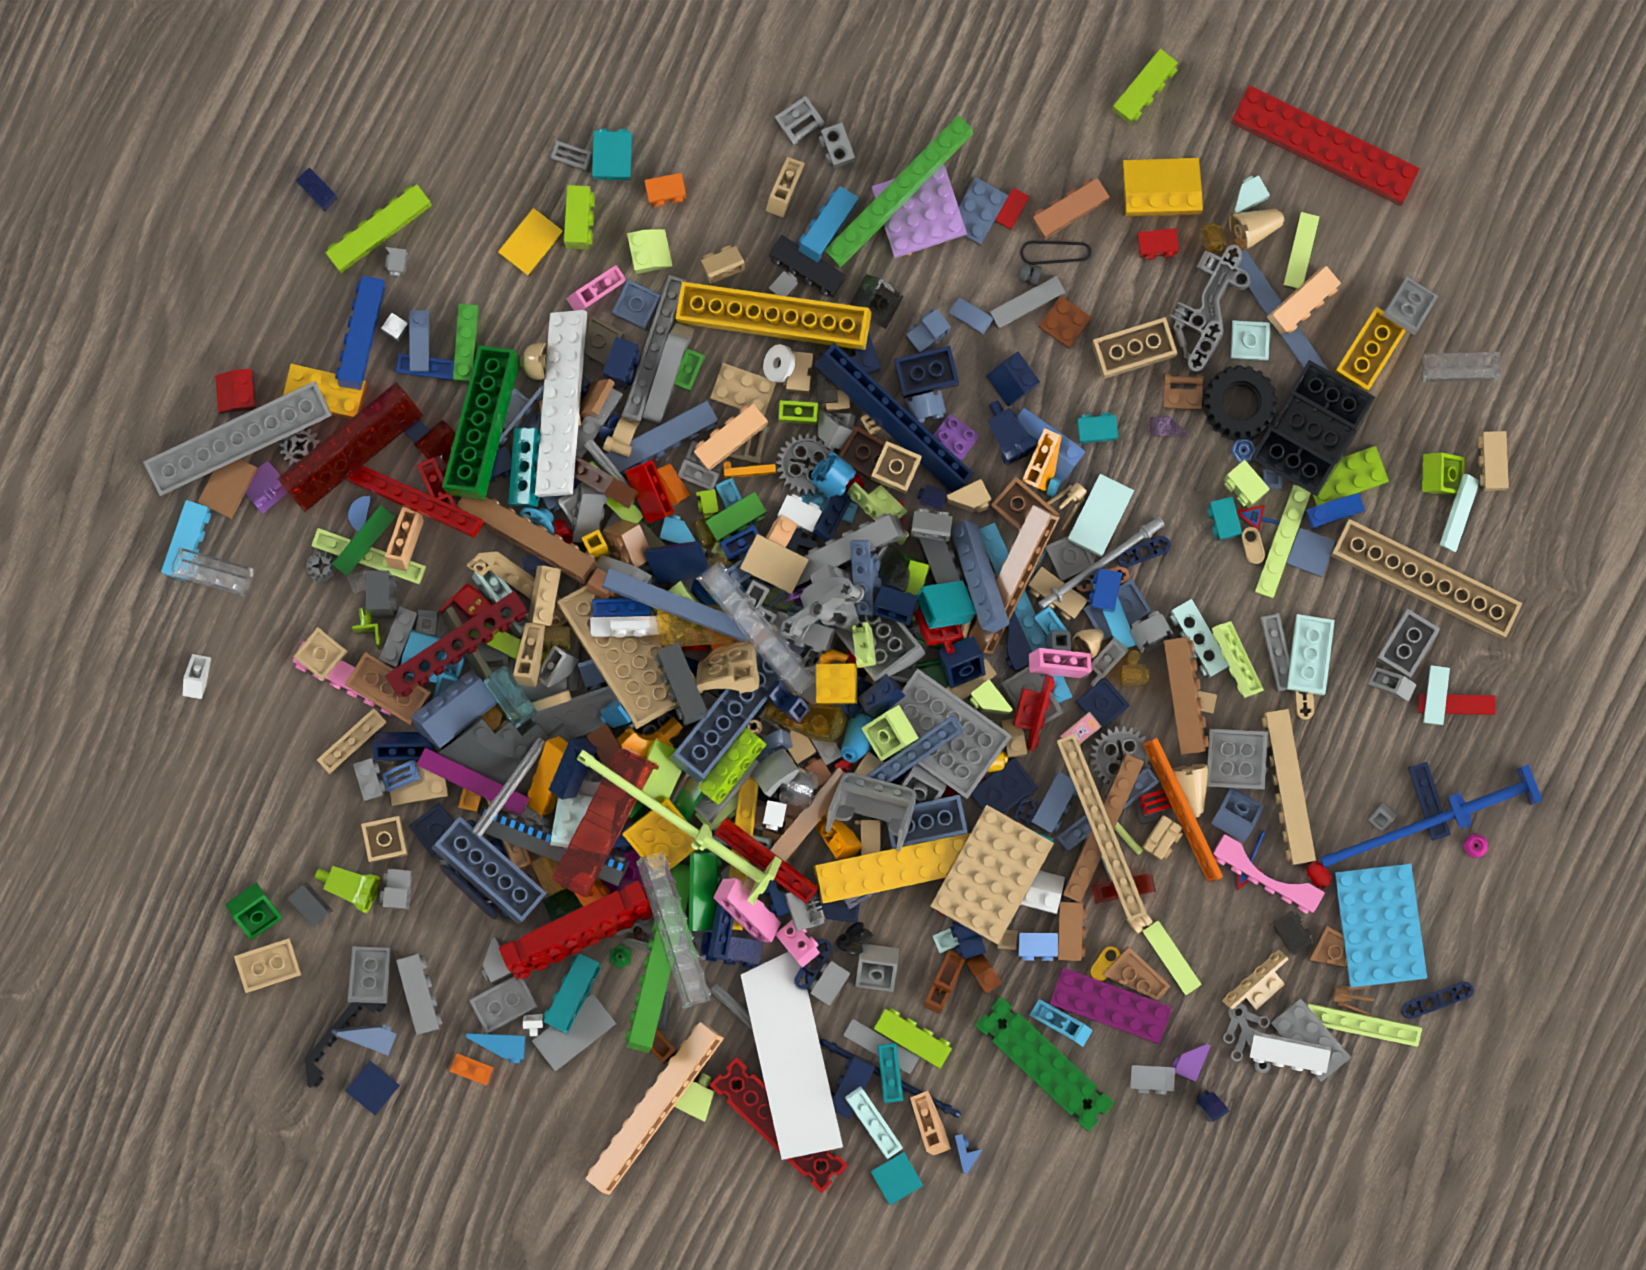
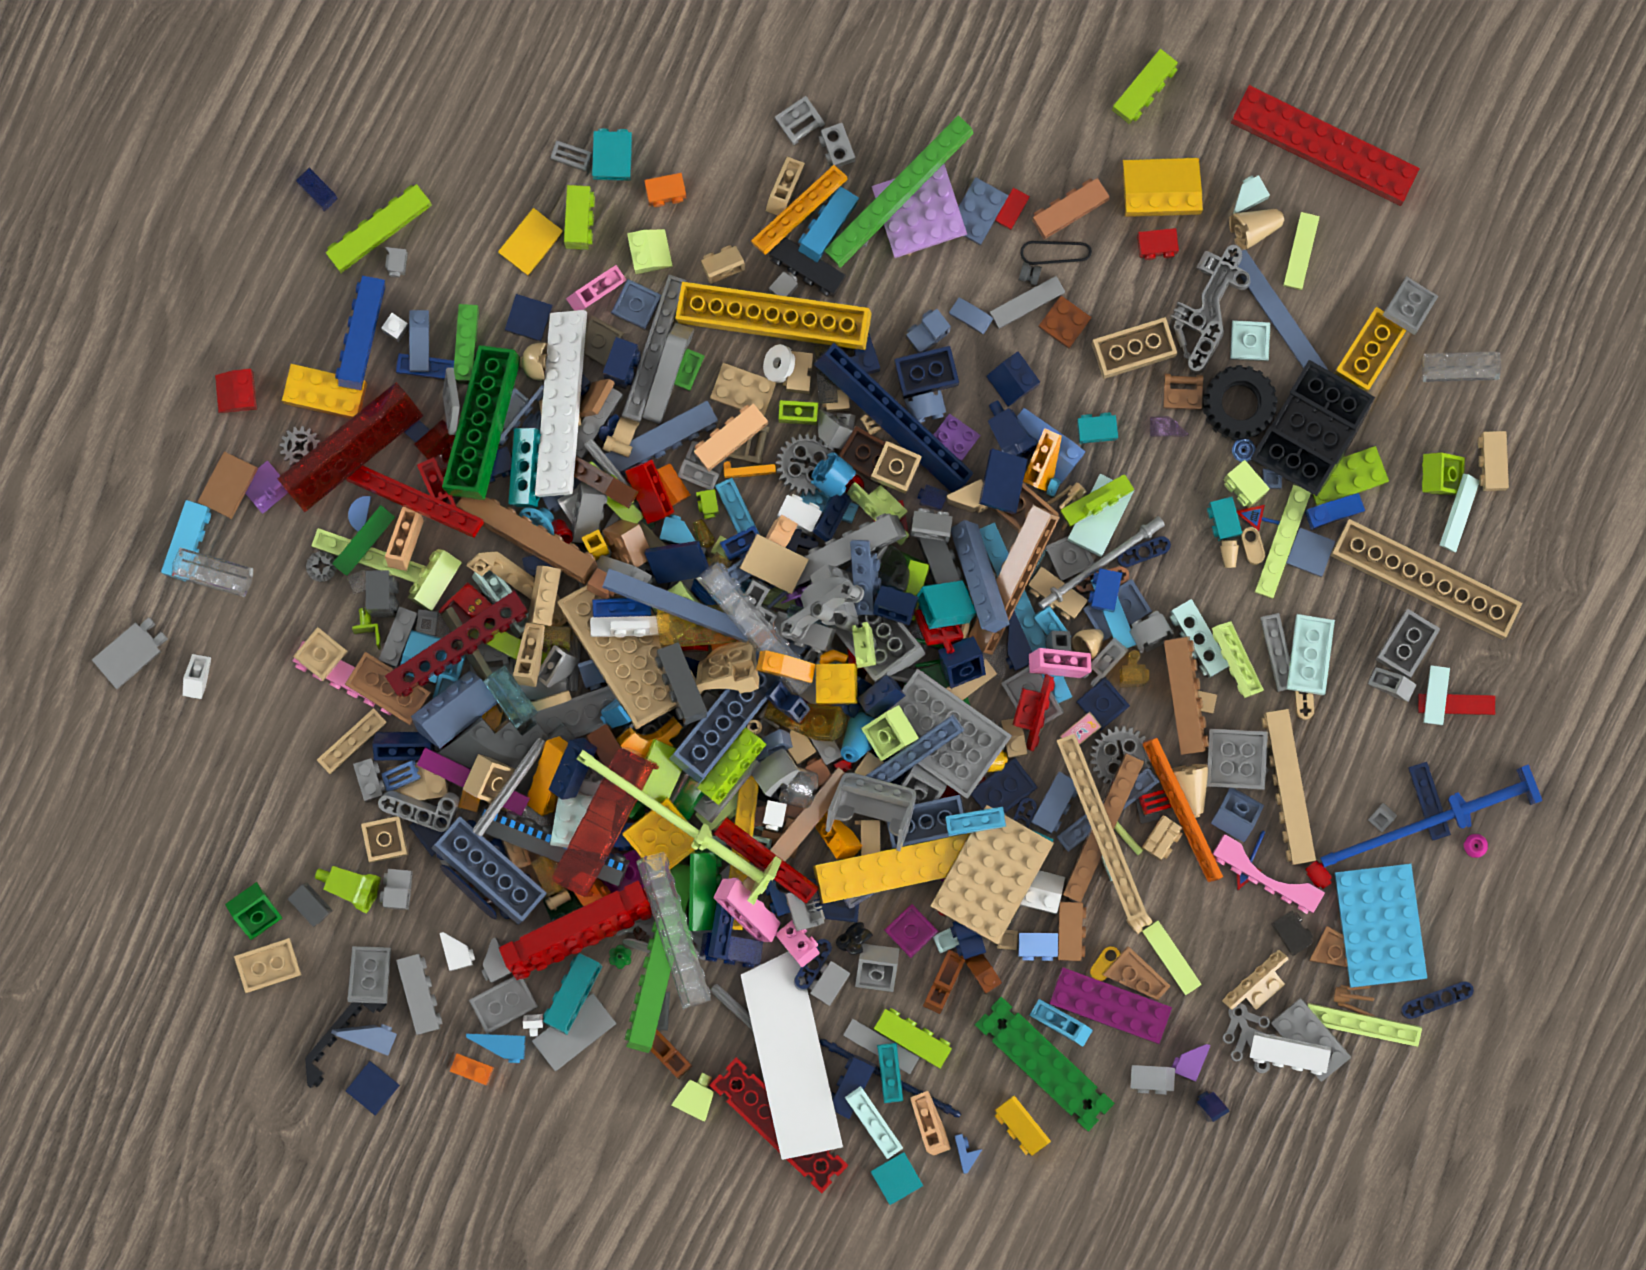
light grey plate [143,381,332,496] -> none
light nougat brick [585,1022,724,1195] -> none
bright green brick [705,492,767,543] -> none
clear smoke slope [849,274,904,329] -> none
yellowish green slope [969,679,1013,715] -> none
clear red slope [1092,873,1156,904] -> none
clear yellow slope [1201,223,1226,252] -> none
light nougat brick [1267,266,1341,334] -> none
none -> light grey tile [92,617,168,689]
none -> light grey beam [378,790,459,832]
none -> yellowish green brick [408,549,462,611]
none -> white slope [440,932,475,971]
none -> light grey tile [442,368,460,435]
none -> tan slope [463,754,515,802]
none -> dark blue tile [505,294,553,342]
none -> tan pin [545,889,571,911]
none -> light orange plate [751,165,848,255]
none -> light orange slope [756,650,816,683]
none -> magenta tile [884,904,938,958]
none -> medium azure tile [945,807,1006,836]
none -> dark blue tile [979,449,1028,514]
none -> yellow slope [994,1096,1051,1156]
none -> lime bracket [1061,475,1134,526]
none -> tan cone [1220,540,1239,568]

